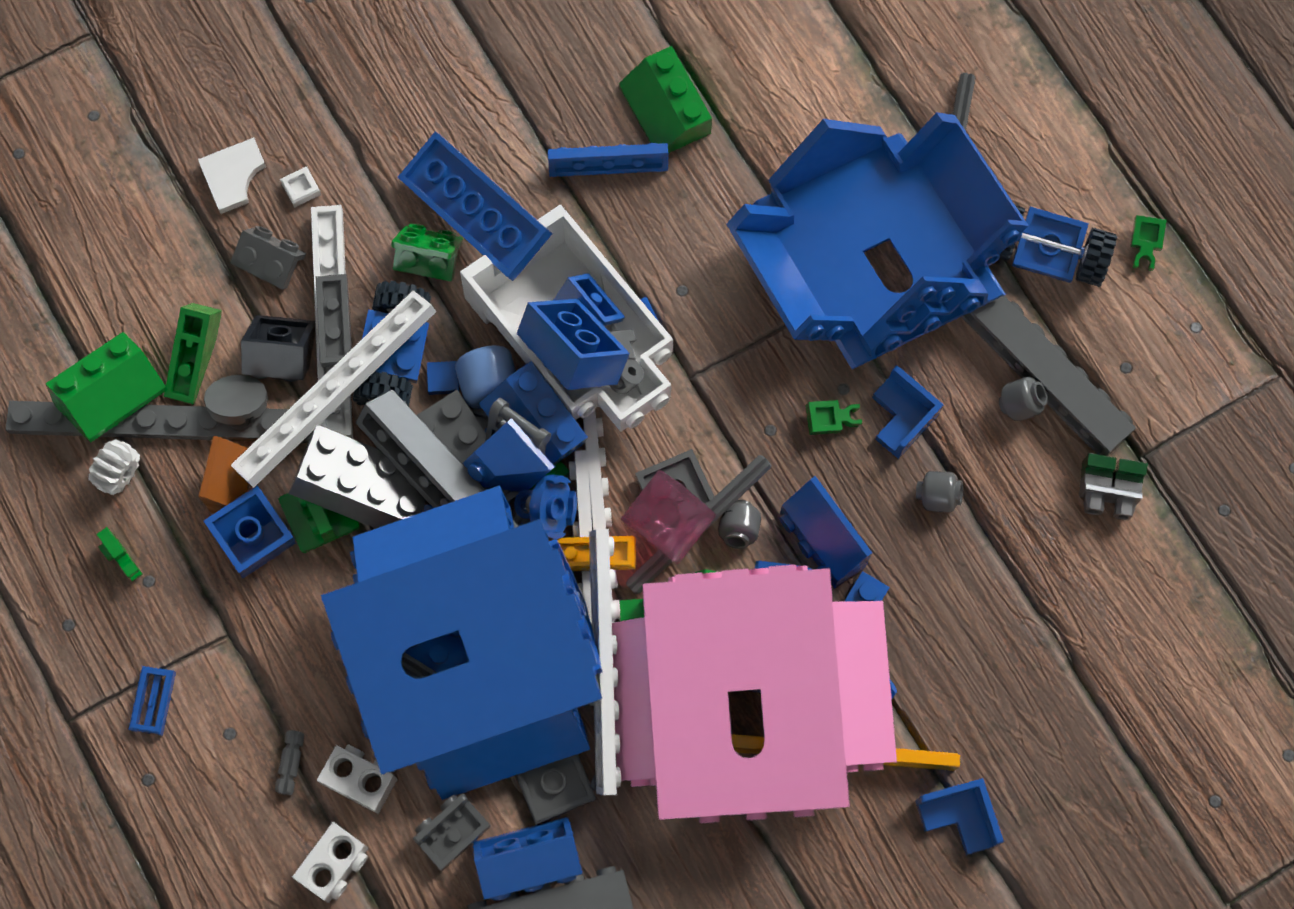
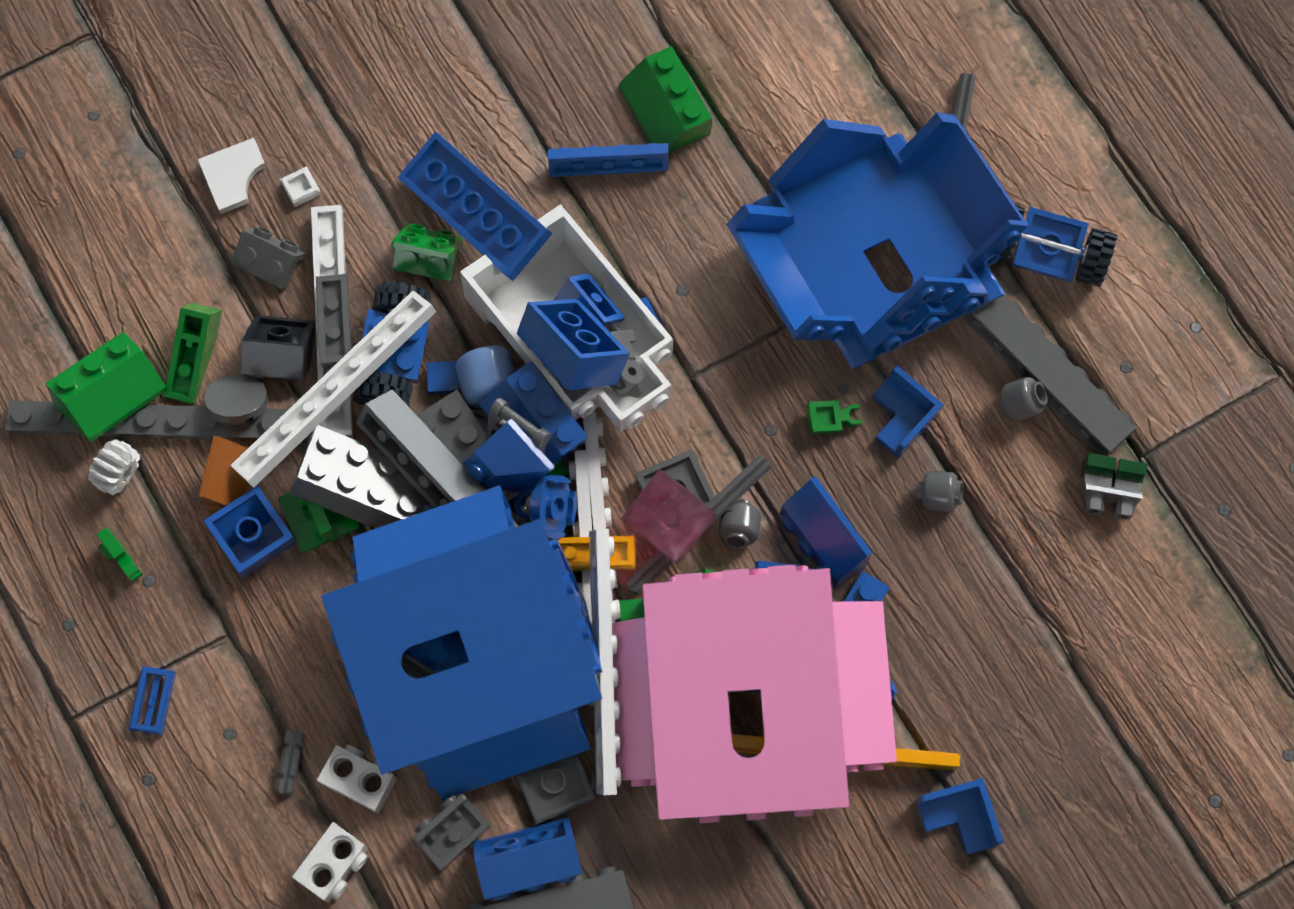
green plate [1130,215,1167,271] -> none

